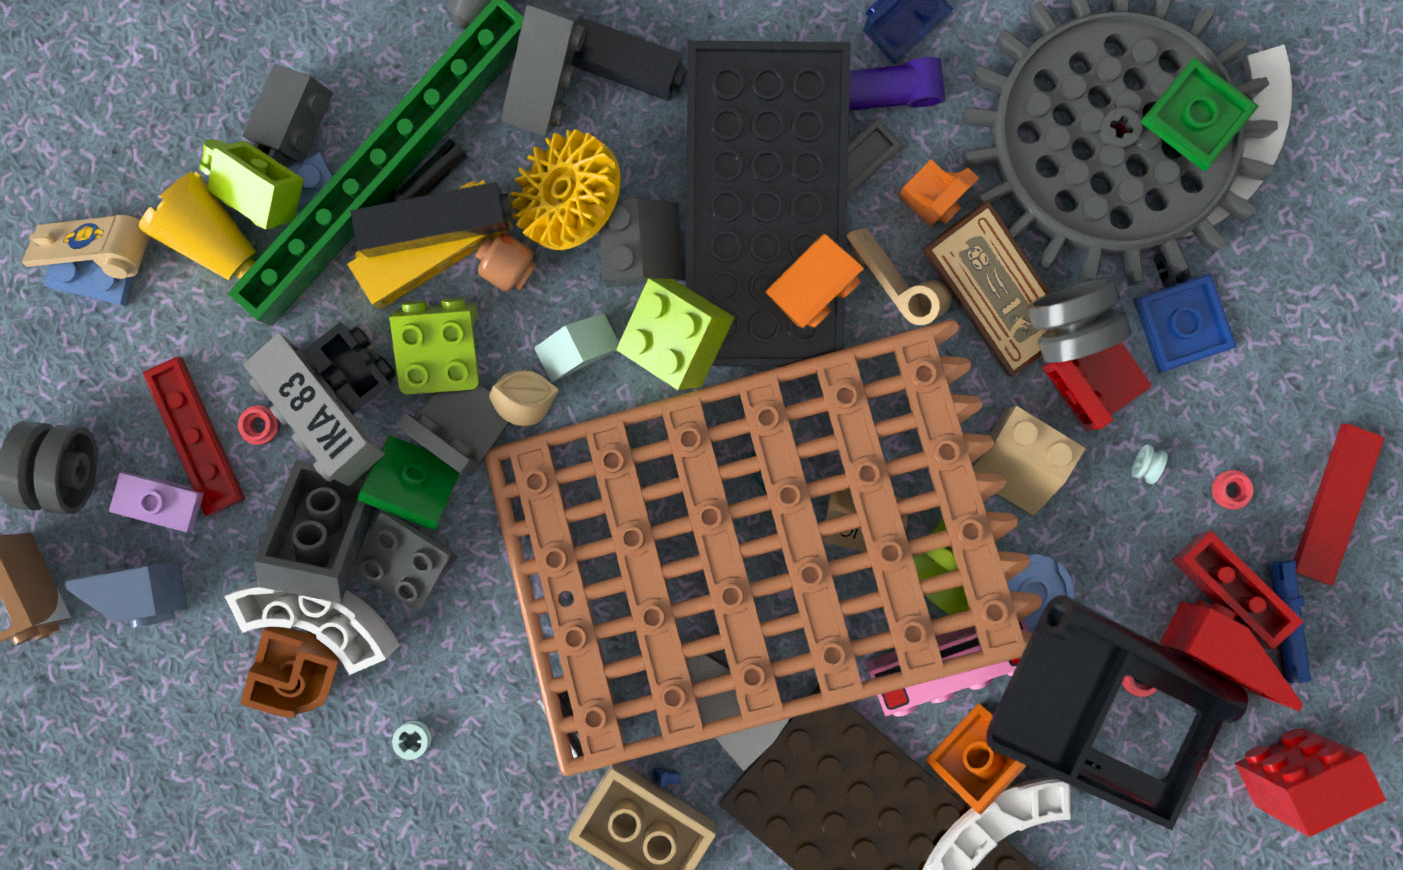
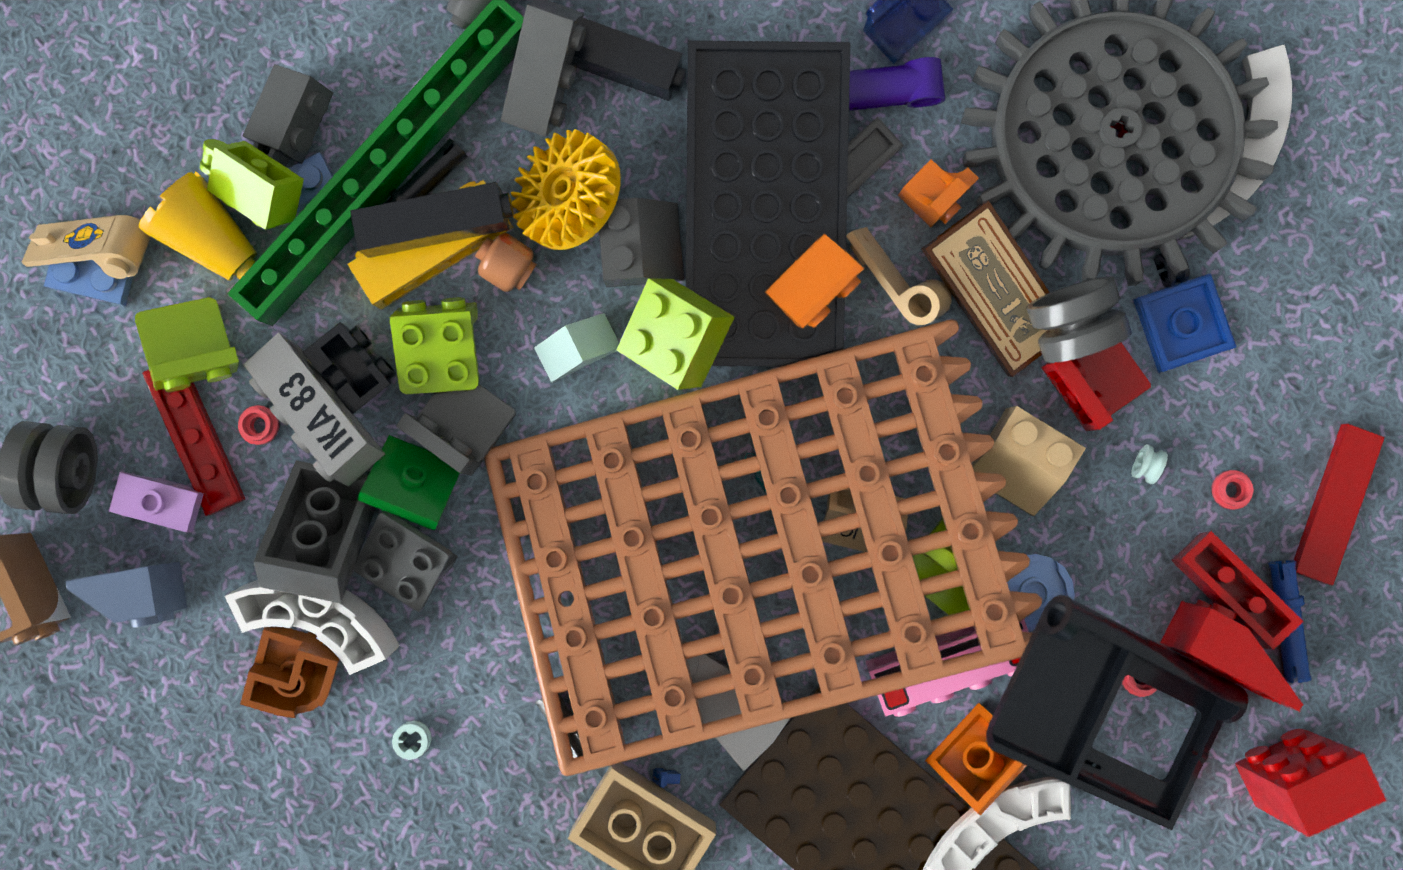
tan hat [489,369,558,426] -> none
green plate [1140,57,1259,172] -> none
none -> lime bracket [135,297,239,392]

